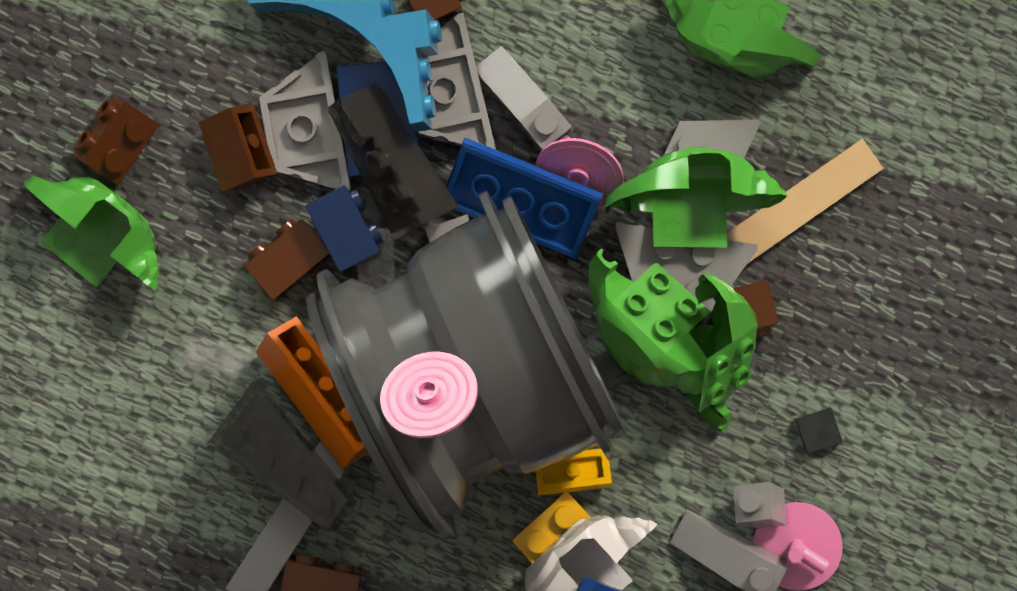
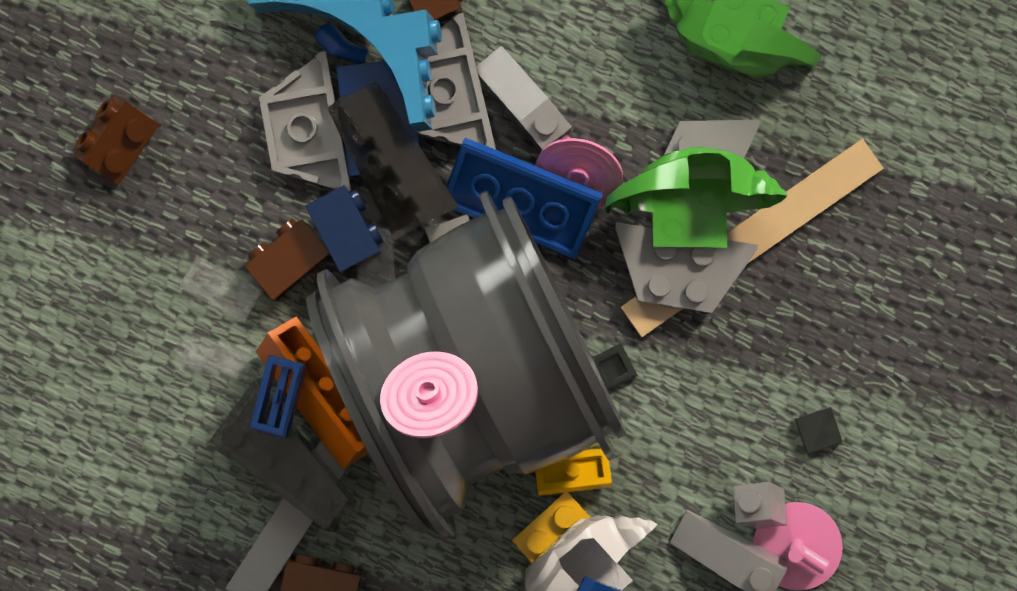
bright green animal [23,175,159,291] -> none
reddish brown brick [198,104,277,192] -> none
bright green animal [589,248,710,395] -> none
bright green animal [688,274,757,432] -> none
reddish brown brick [733,280,779,337] -> none
none -> clear plate [179,255,263,323]
none -> blue tile [249,355,307,438]
none -> blue arm [315,24,368,64]

